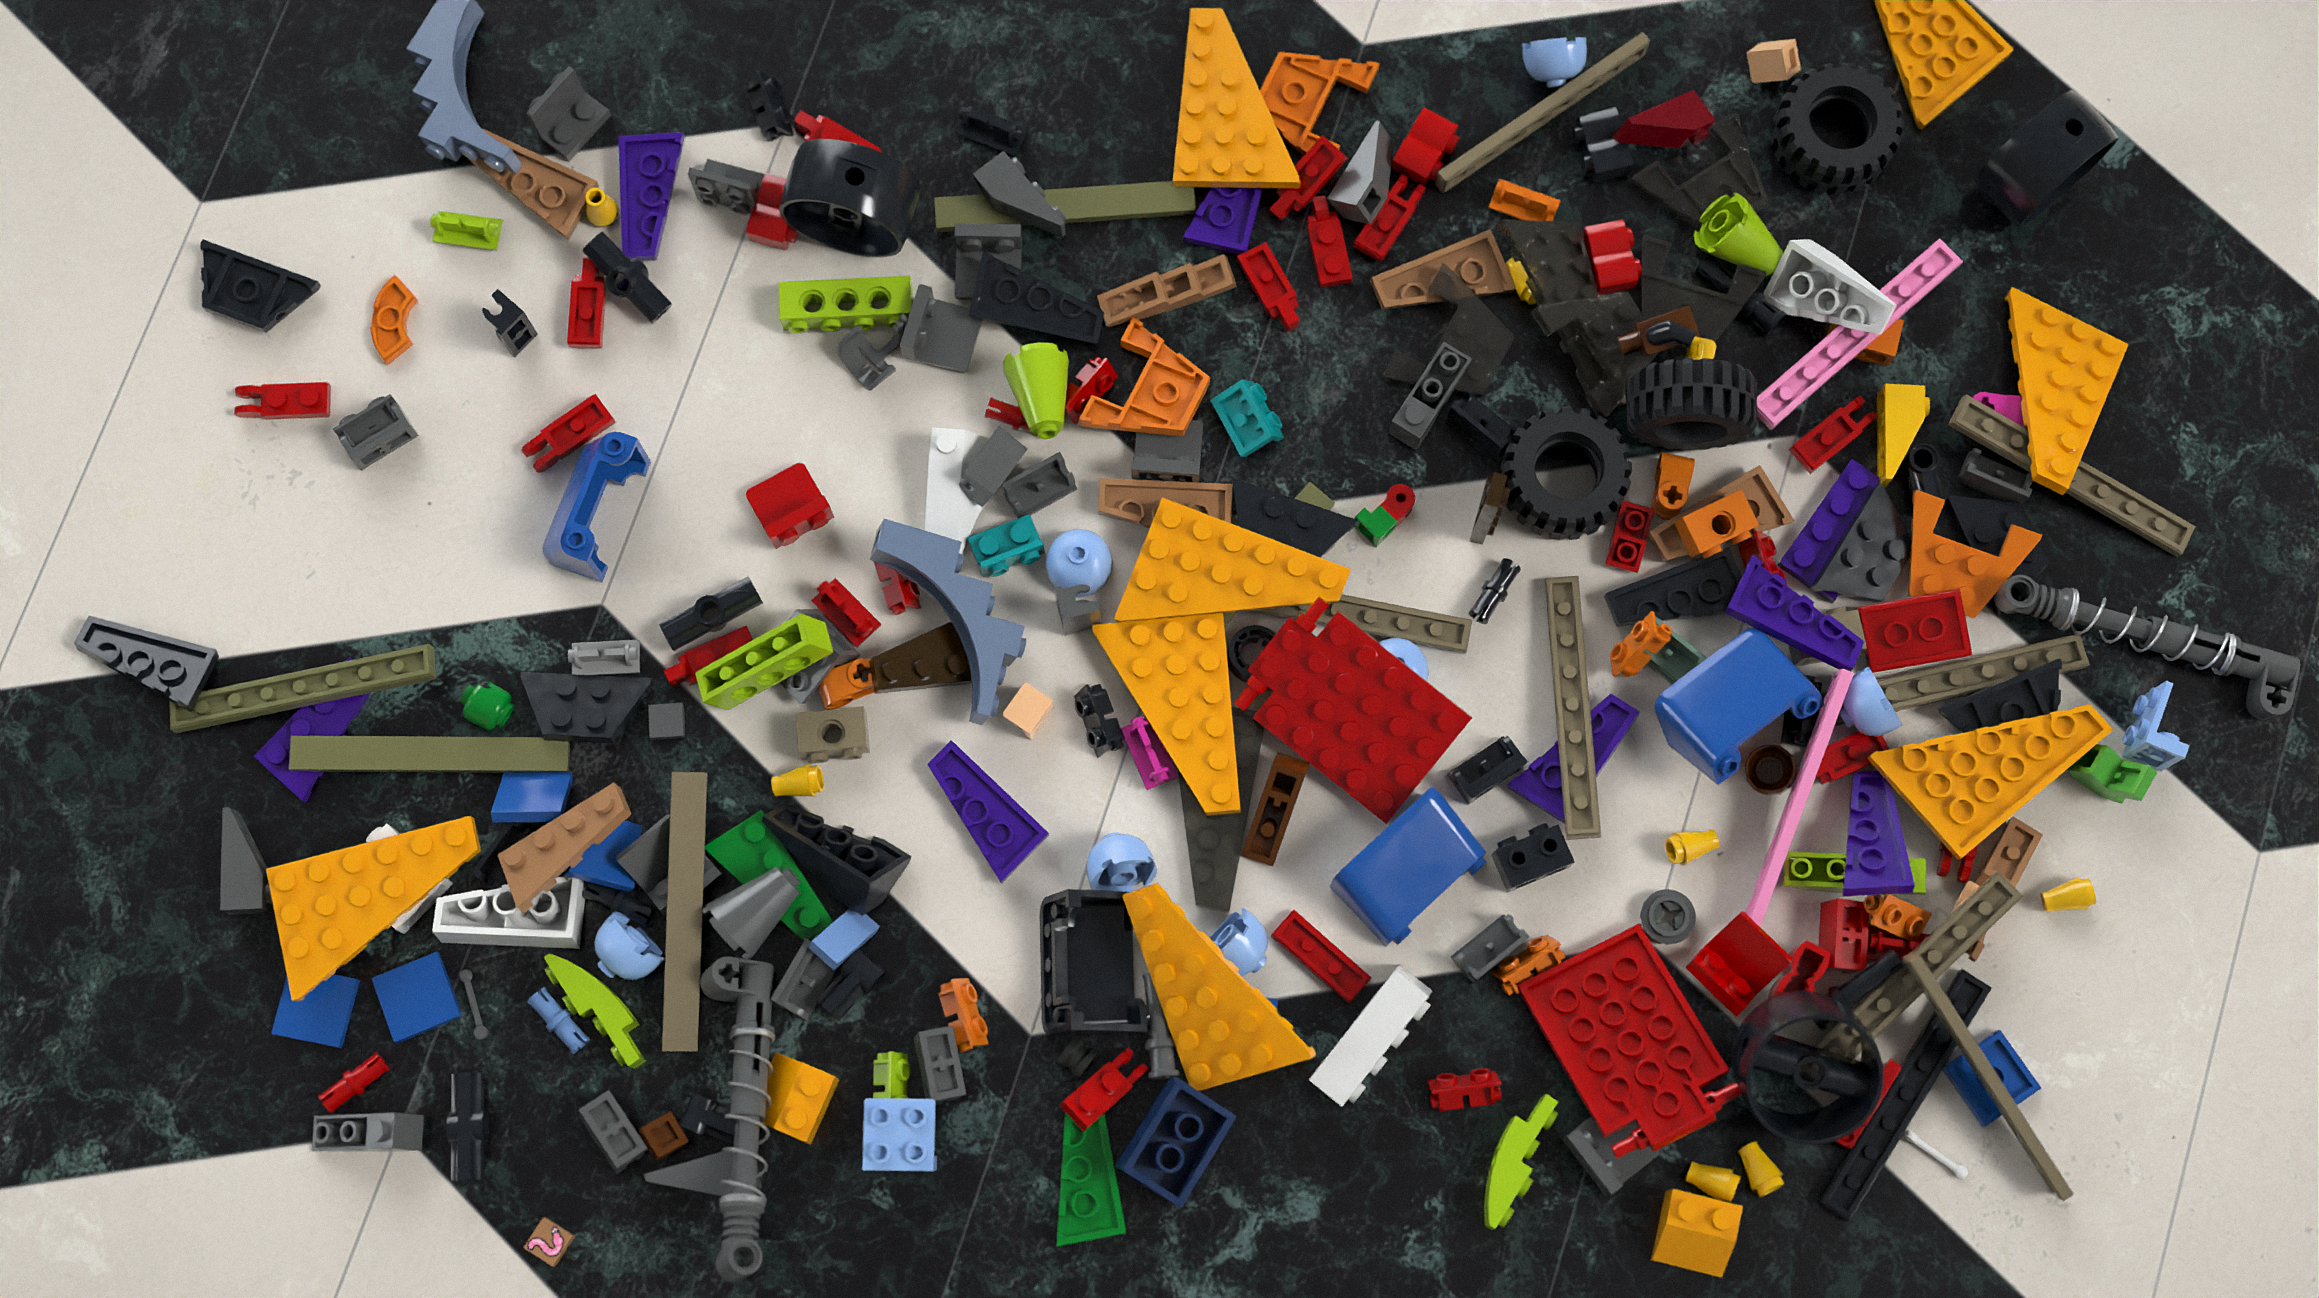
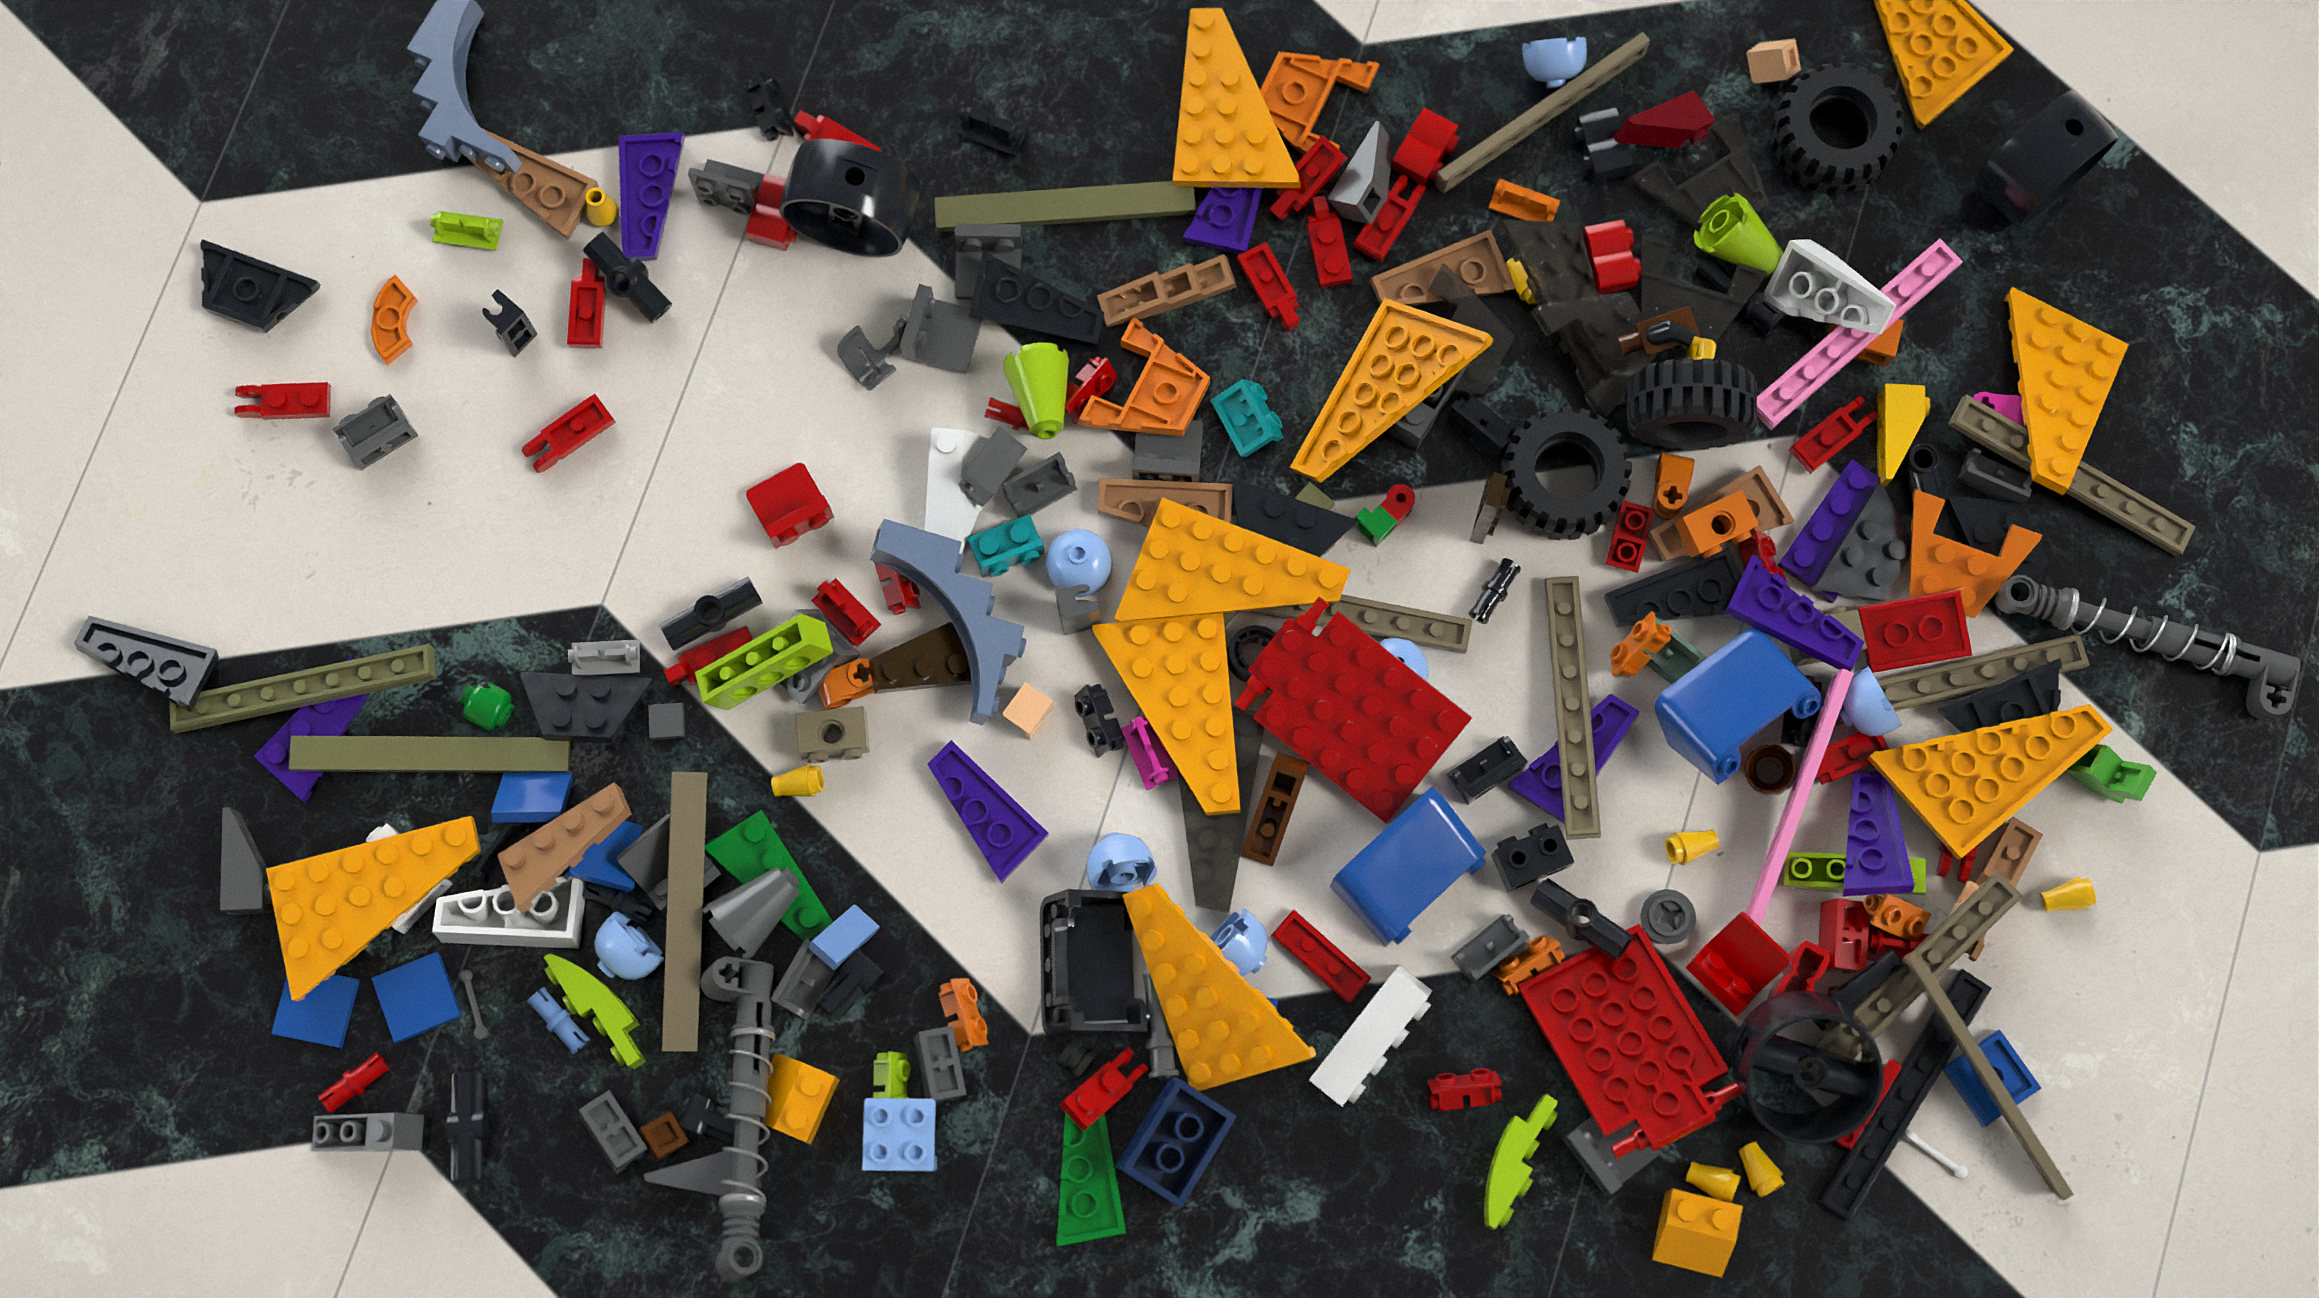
medium nougat tile [524,1217,575,1267] -> none
dark grey bracket [527,66,611,162] -> none
blue windscreen [543,432,651,582] -> none
black wedge [762,803,912,916] -> none
lime brick [779,276,913,334] -> none
dark grey slope [973,151,1066,237] -> none
light blue bracket [2122,681,2190,771] -> none
none -> light orange wing [1290,298,1494,483]
none -> black piece [1530,878,1633,962]

